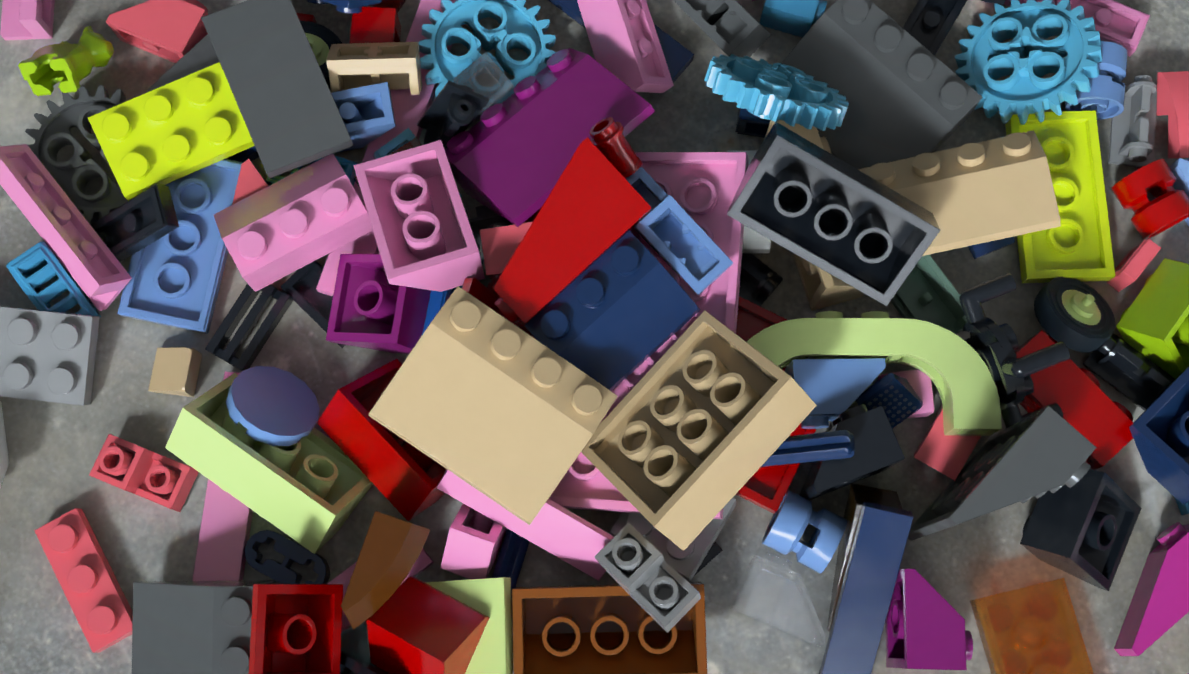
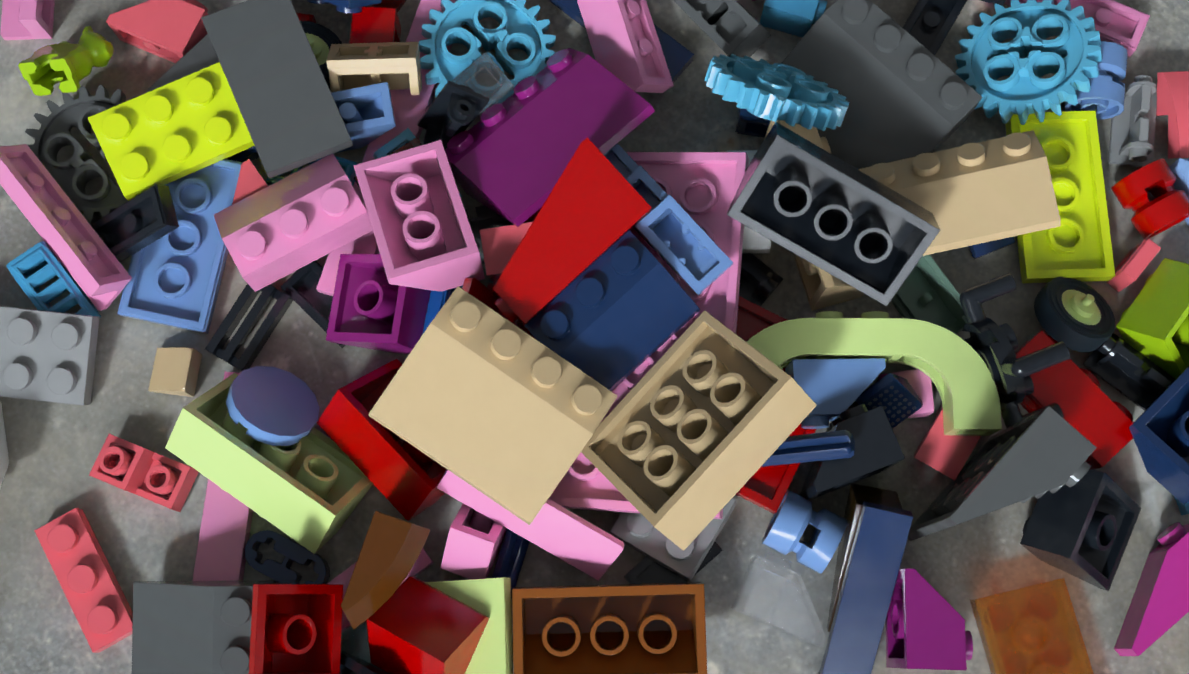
red pin [589,117,642,178] -> none
light grey slope [594,523,701,633] -> none

